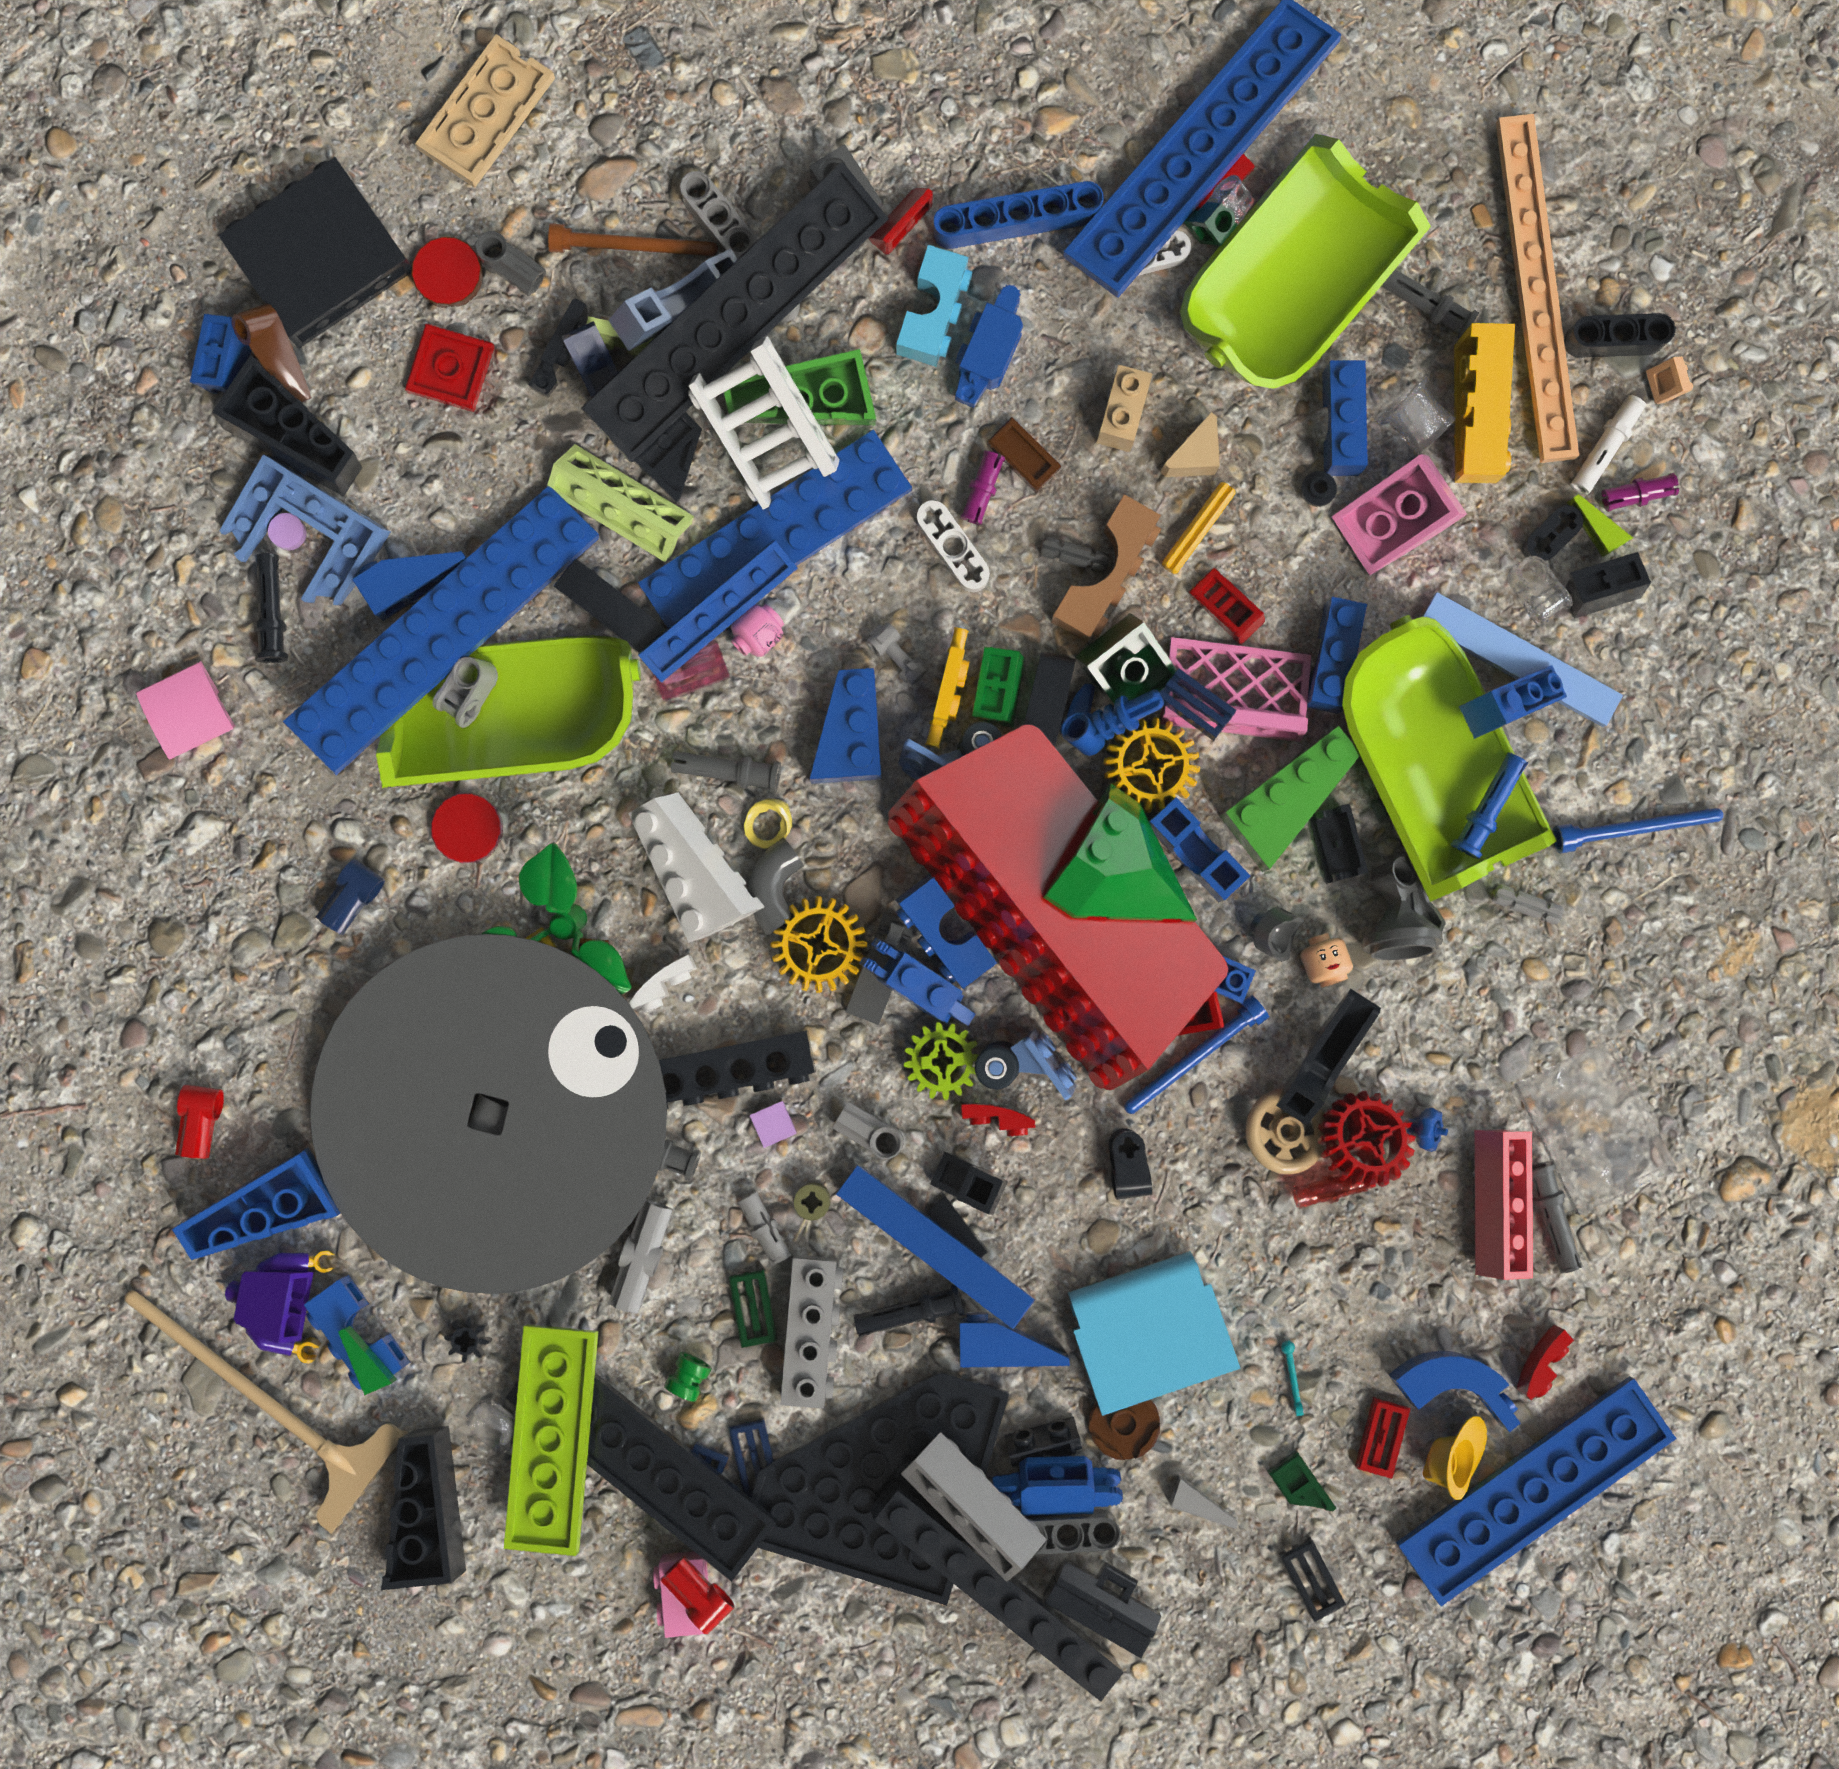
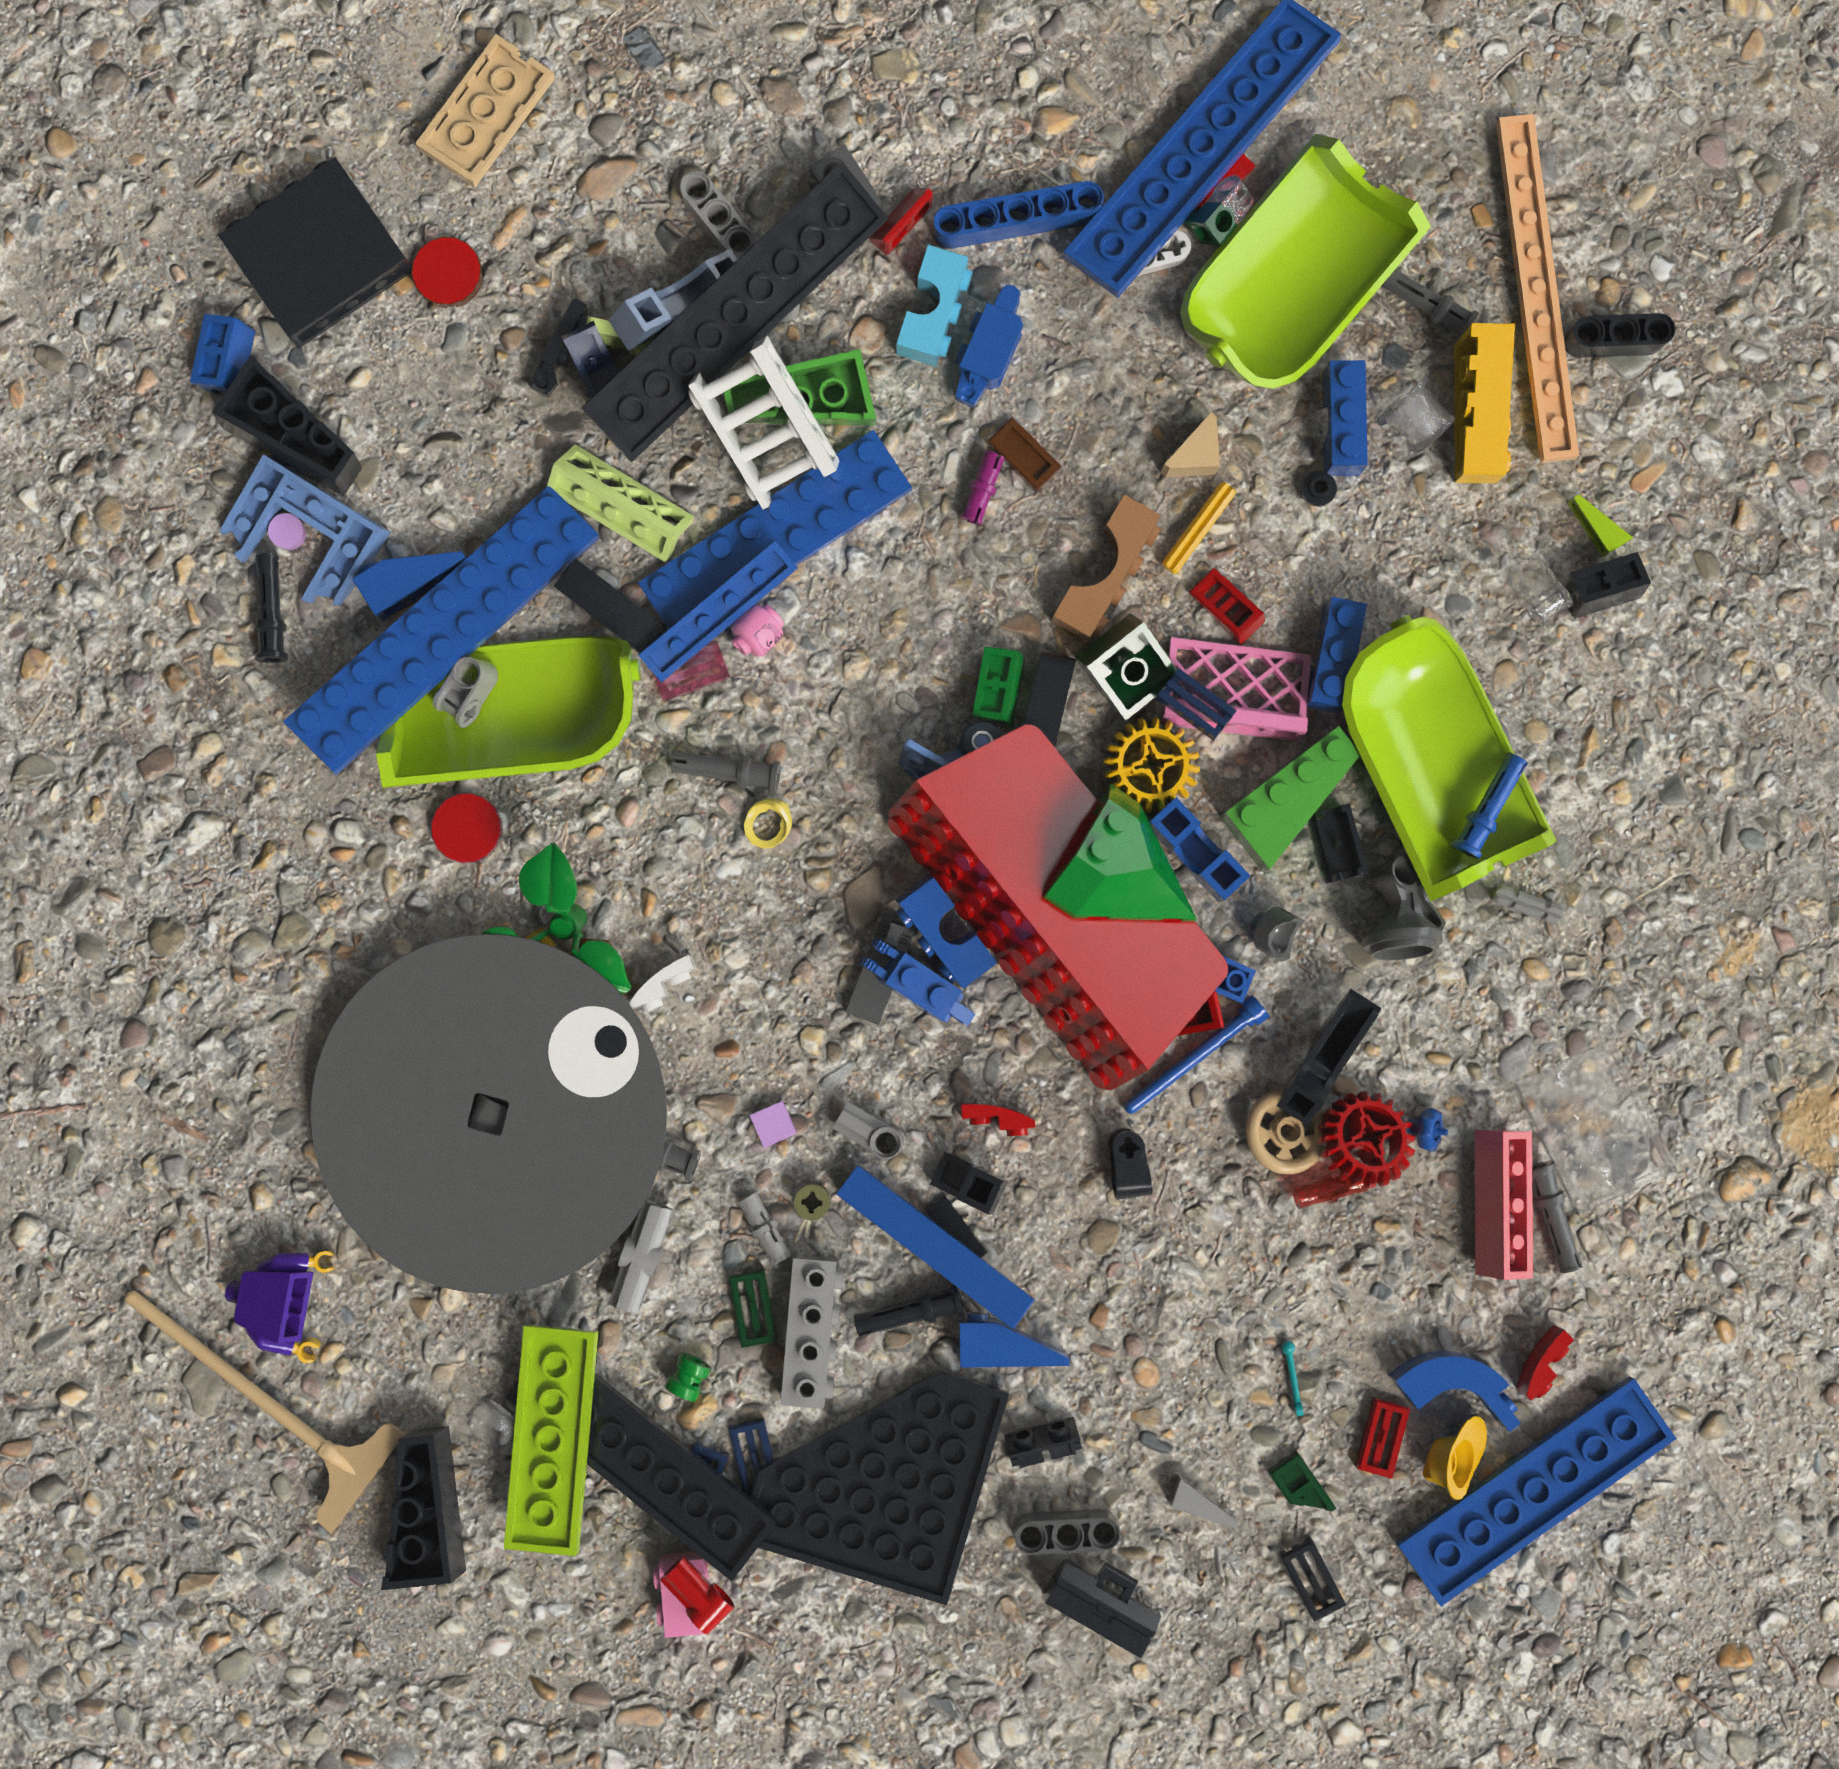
bright pink slope [136,661,235,760] -> none
blue wedge [172,1147,340,1260] -> none
red piece [175,1084,224,1159] -> none
reddish brown piece [232,303,312,402] -> none
blue arch [304,1275,411,1390] -> none
dark blue piece [316,859,385,935] -> none
green piece [338,1326,398,1396] -> none
red tile [405,324,495,412] -> none
black gear [444,1315,492,1363] -> none
dark grey piece [476,231,546,296] -> none
dark orange piece [548,223,718,256] -> none
white wedge [628,793,764,943] -> none
black wing [633,412,702,504] -> none
black brick [658,1030,816,1110] -> none
dark grey cylinder [748,837,804,936] -> none
yellow gear [770,896,867,993] -> none
blue wedge [809,668,882,784] -> none
light grey bar [866,622,927,685] -> none
black brick [870,1480,1124,1702] -> none
light grey brick [901,1432,1047,1582] -> none
lime gear [904,1022,978,1100] -> none
white beam [917,500,990,592] -> none
yellow plate [925,627,970,749] -> none
medium blue plate [975,1028,1077,1100] -> none
blue hinge [992,1456,1123,1516] -> none
dark grey axle [1041,536,1110,573] -> none
blue piece [1061,684,1164,756] -> none
medium azure piece [1068,1251,1241,1416] -> none
reddish brown tile [1088,1399,1160,1460] -> none
tan brick [1096,364,1153,452] -> none
light nougat head [1301,933,1353,988] -> none
bright pink slope [1332,454,1467,575] -> none
light blue tile [1422,592,1623,727] -> none
blue slope [1459,665,1567,739] -> none
black beam [1522,505,1584,564] -> none
blue piece [1553,808,1723,854] -> none
white pin [1570,395,1646,495] -> none
magenta pin [1601,473,1679,512] -> none
light nougat tile [1646,356,1693,404] -> none

